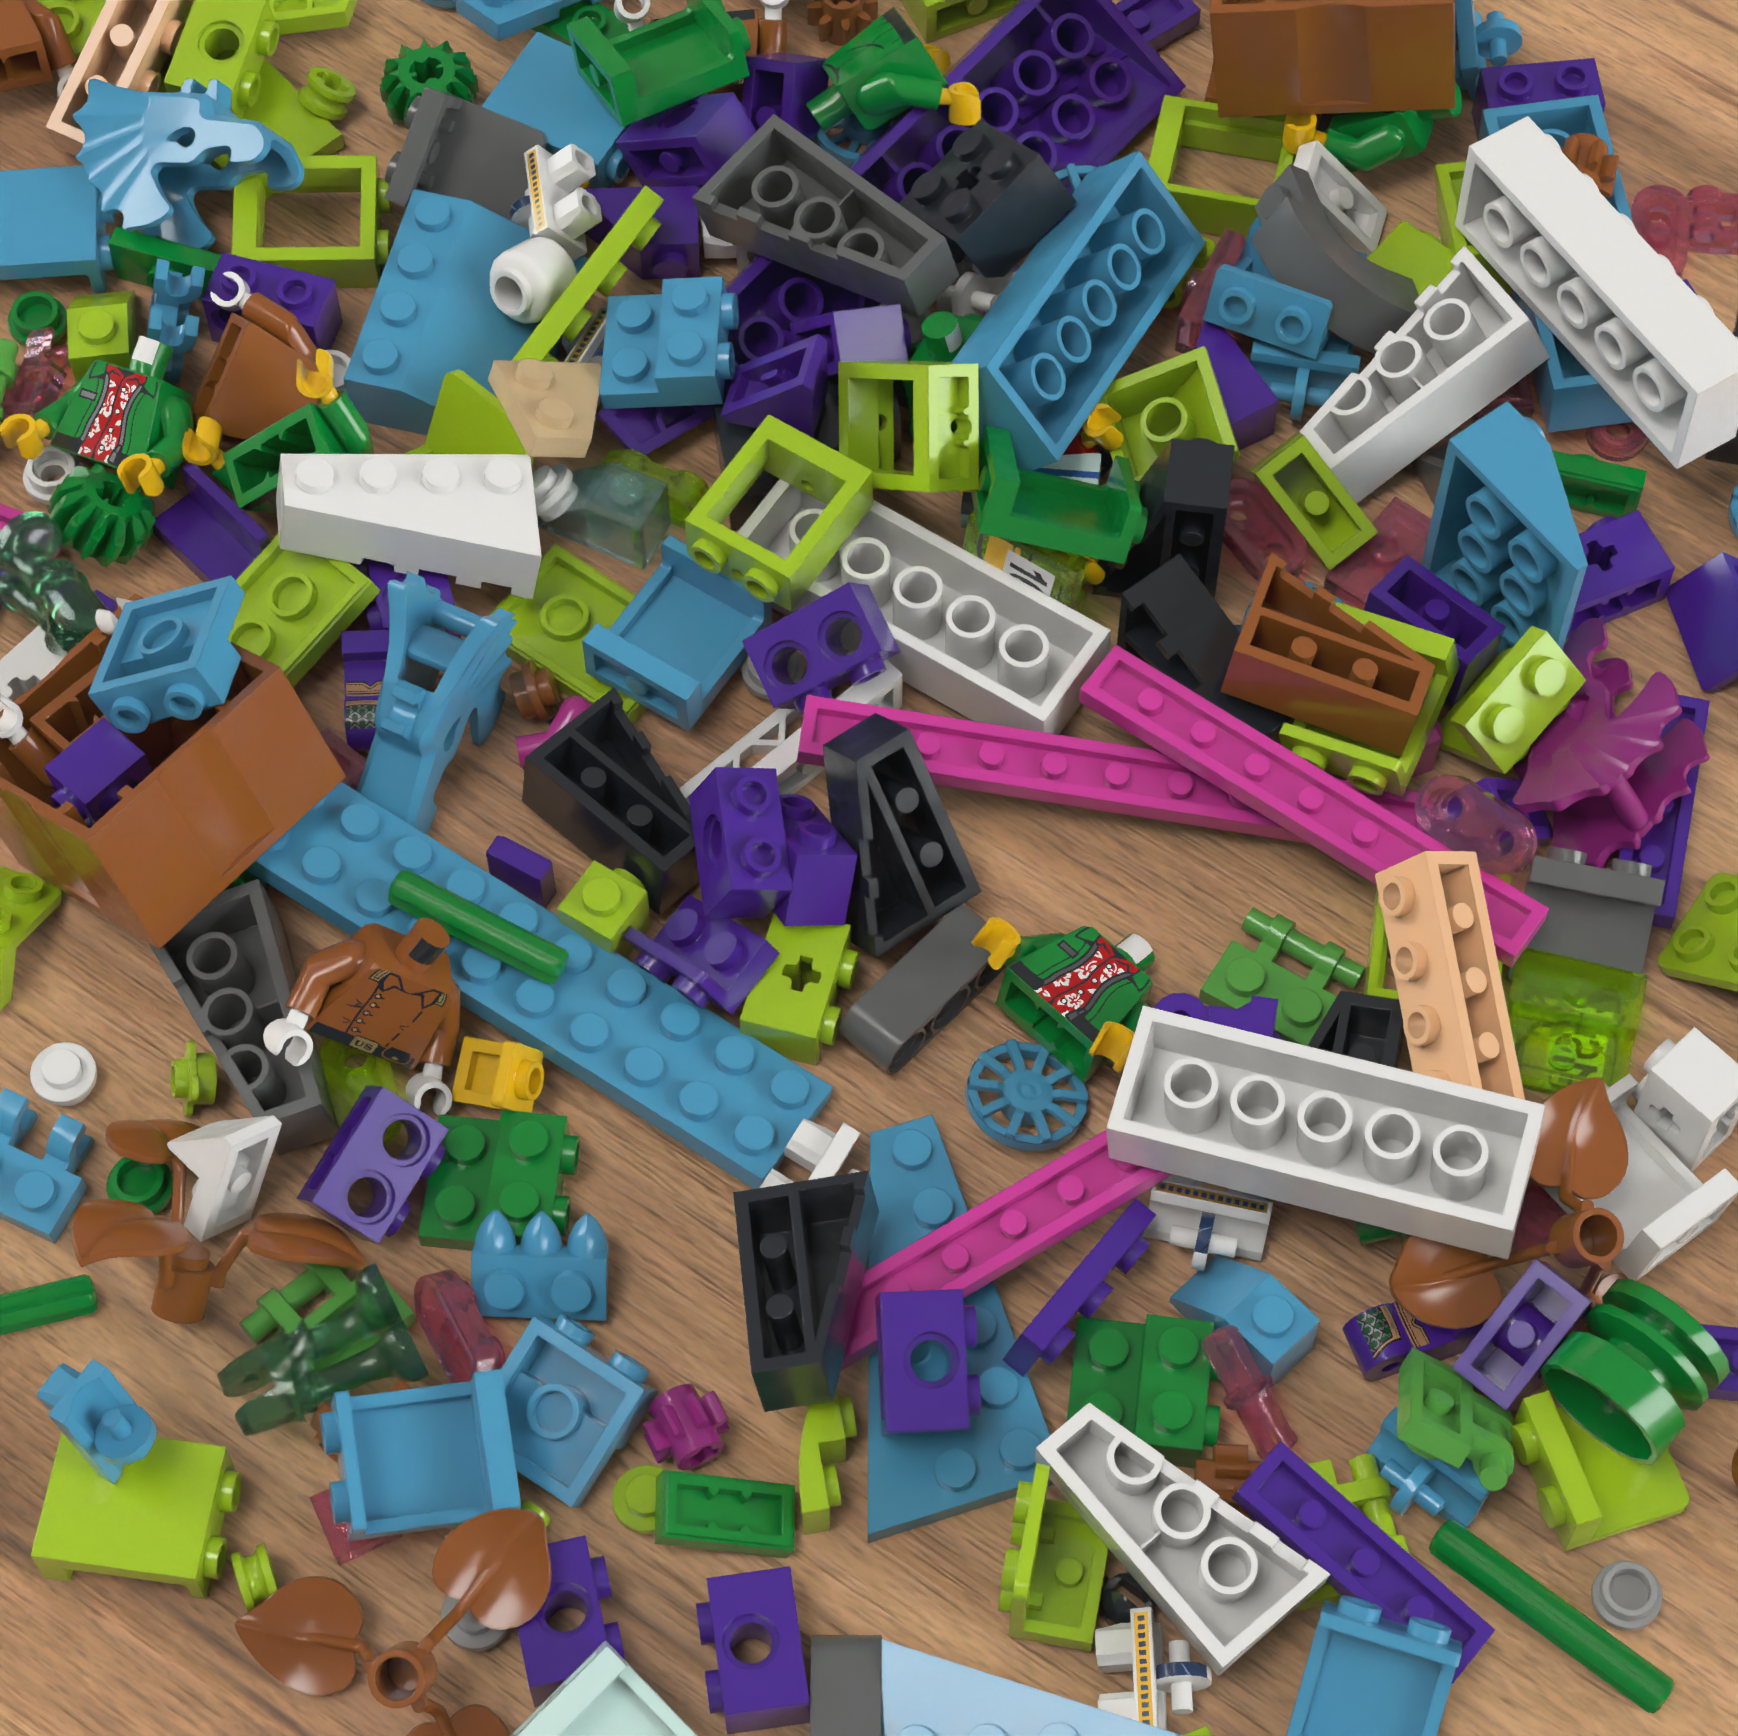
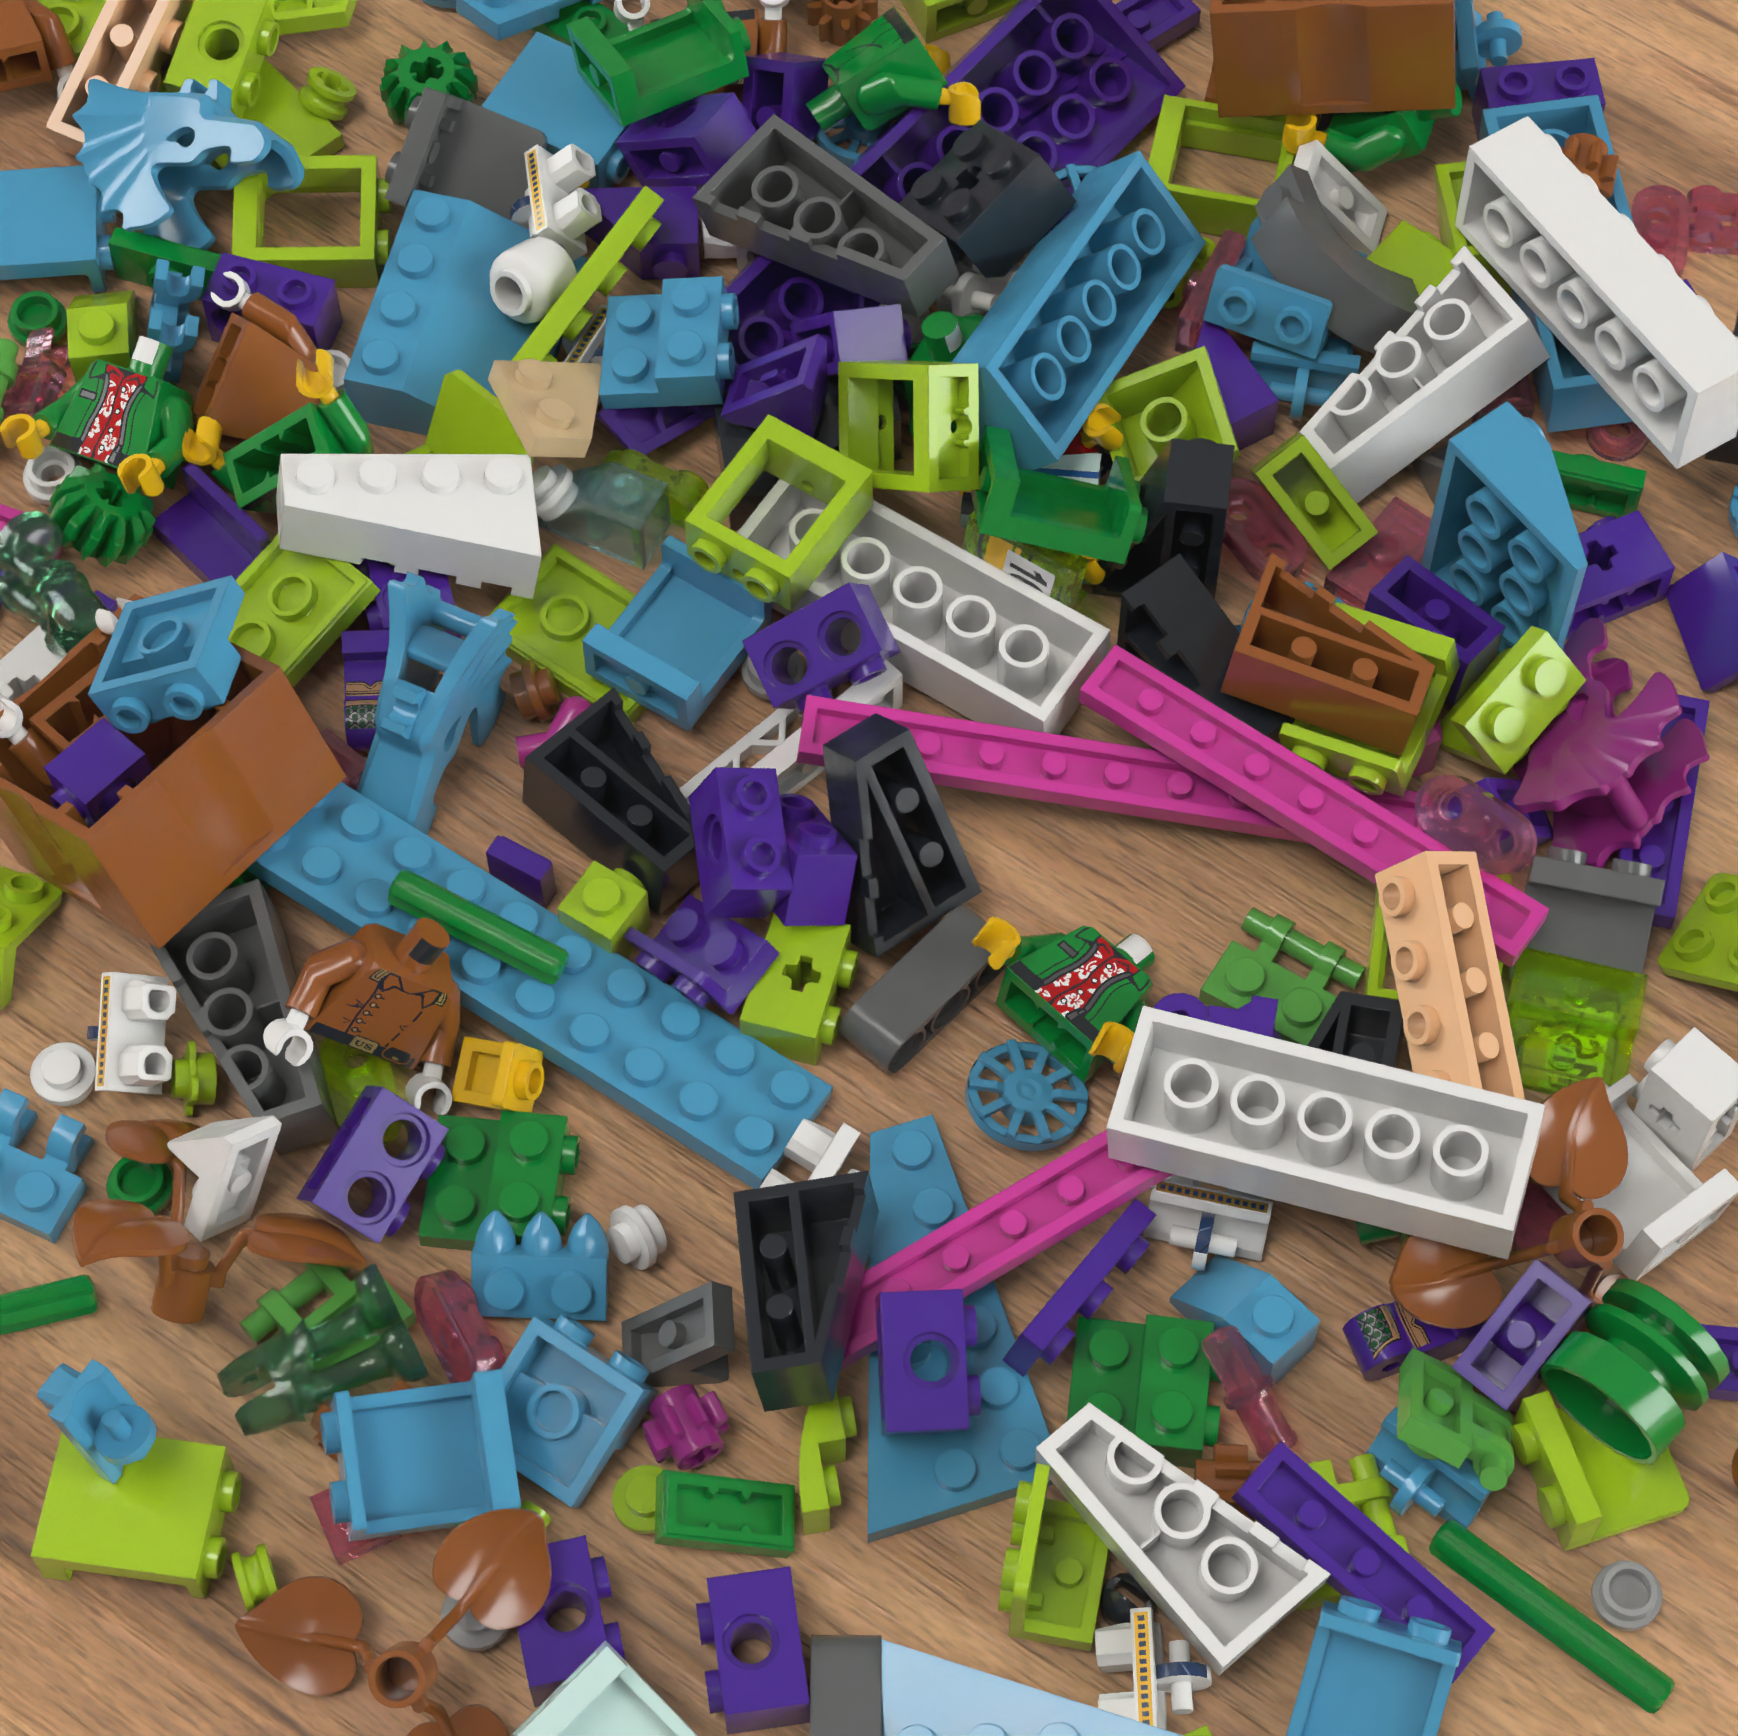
none -> white hips [87,972,176,1095]
none -> white plate [607,1204,667,1270]
none -> dark grey slope [621,1281,735,1387]

